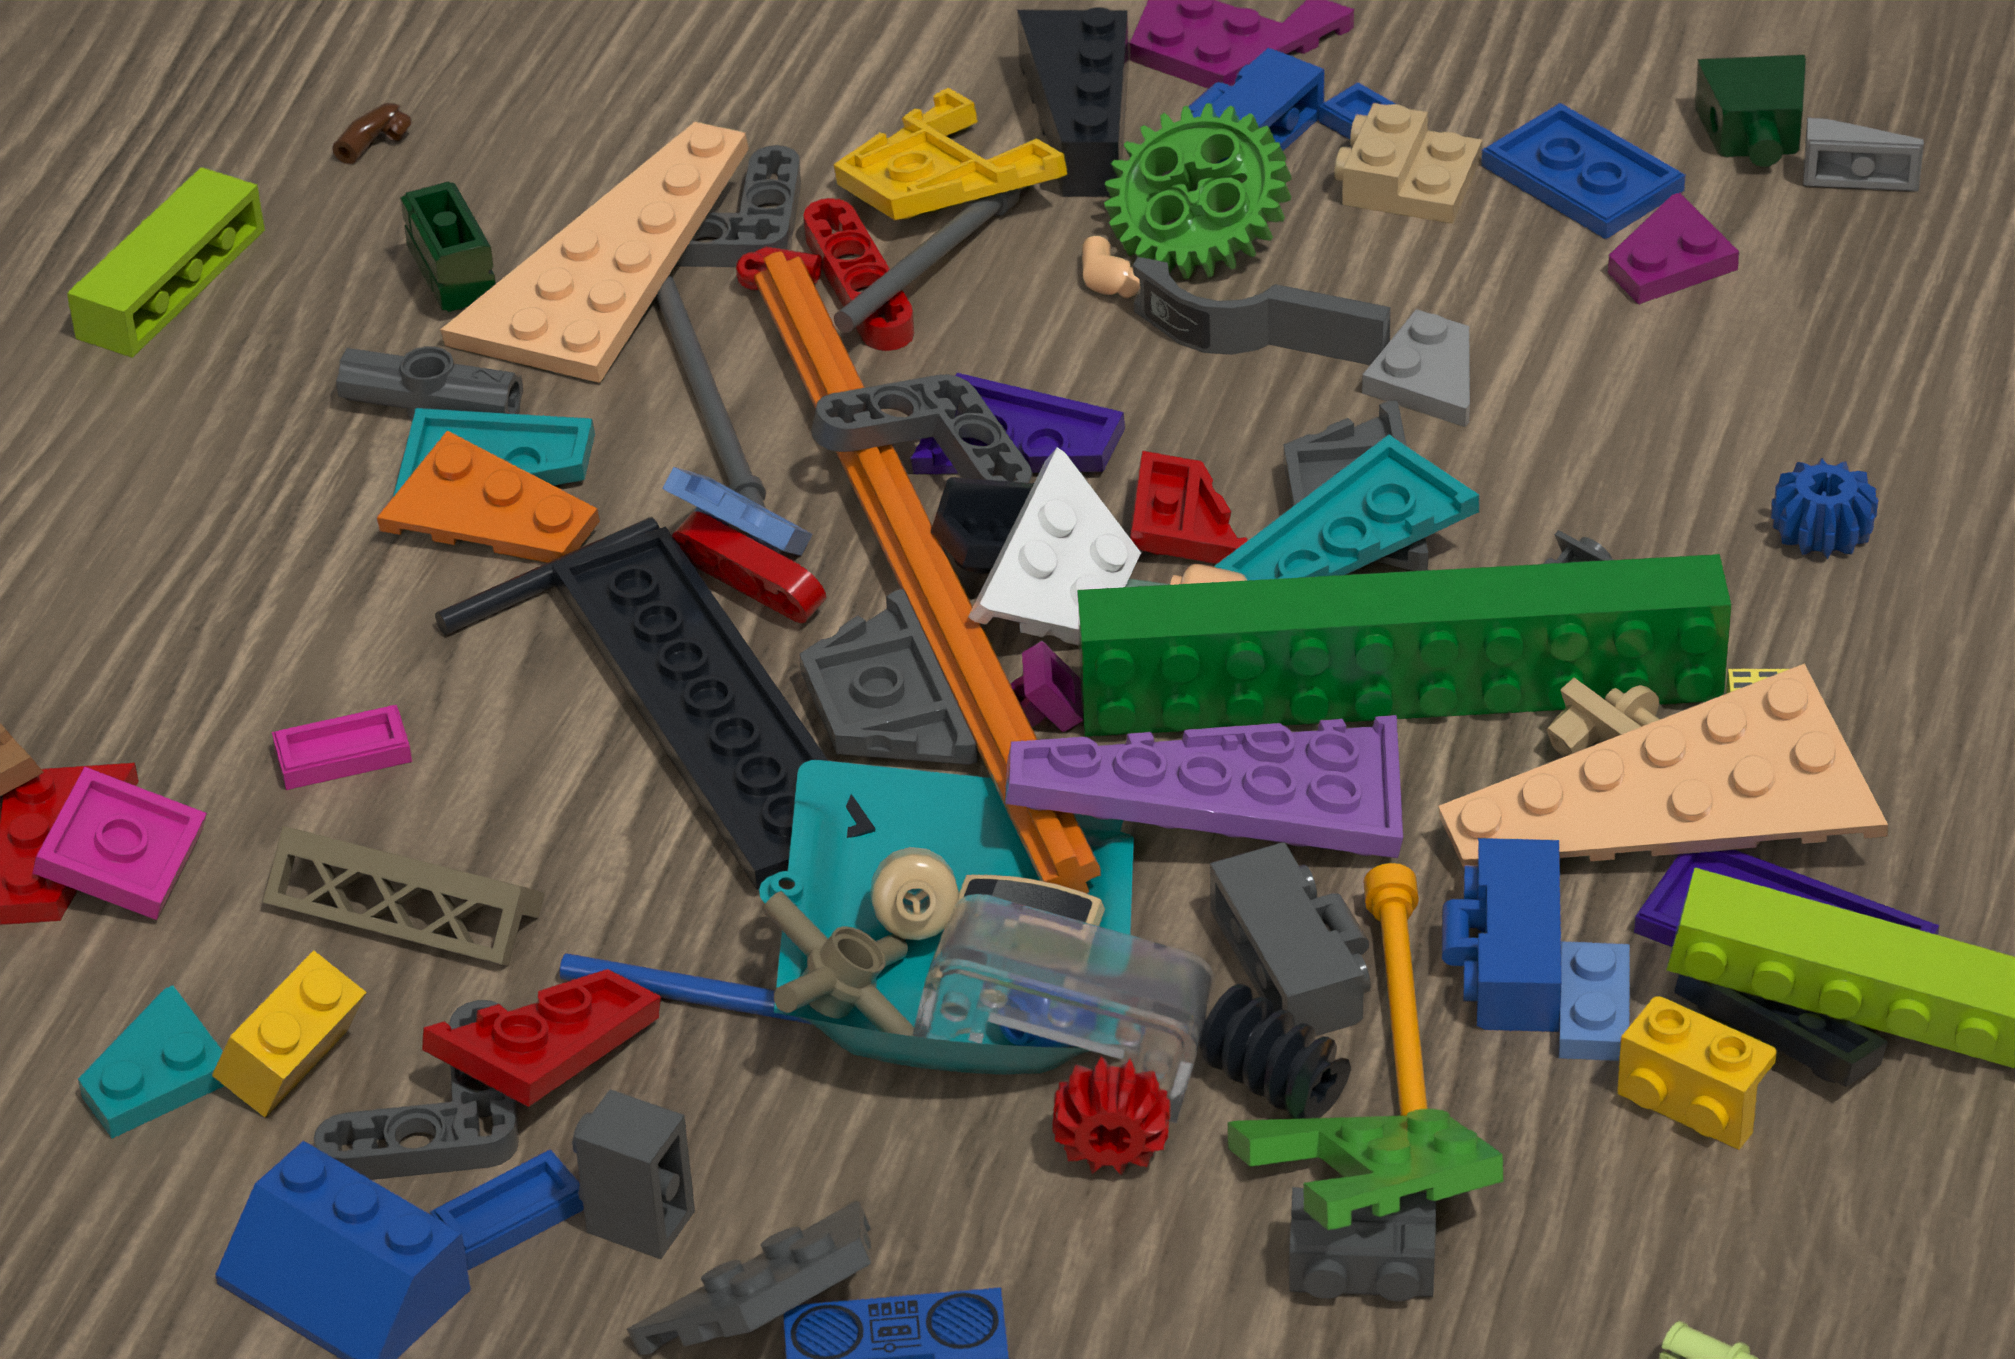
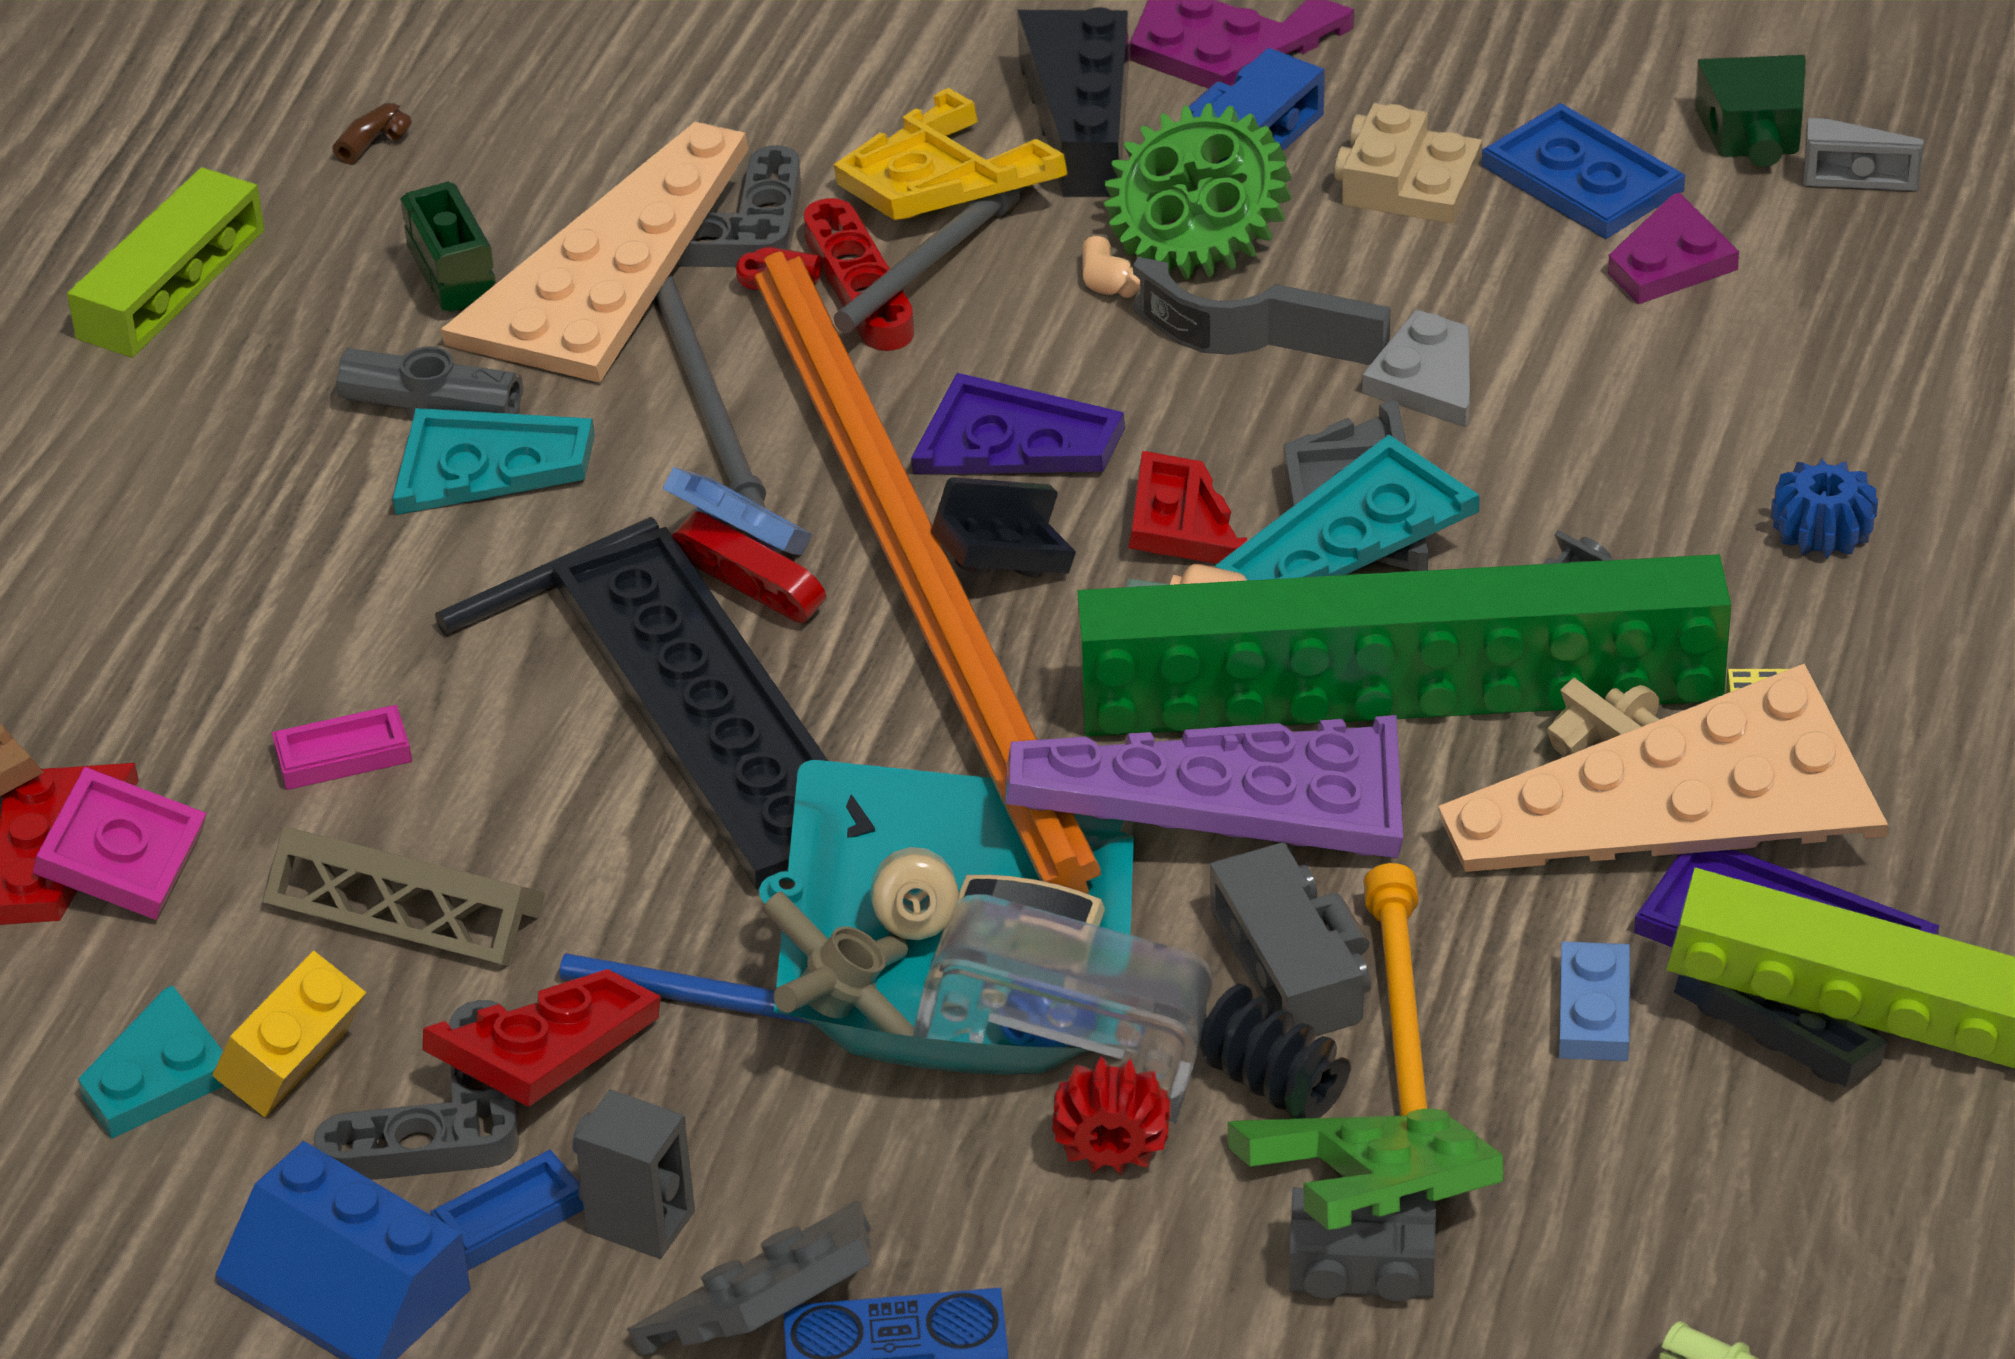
orange wing [377,431,600,563] -> none
dark grey wing [799,589,977,765] -> none
dark grey beam [811,374,1032,483] -> none
white wing [968,447,1141,645] -> none
magenta tile [1011,641,1084,732] -> none
blue tile [1319,82,1397,139] -> none
blue piece [1442,838,1562,1032] -> none
yellow bracket [1617,996,1776,1150] -> none

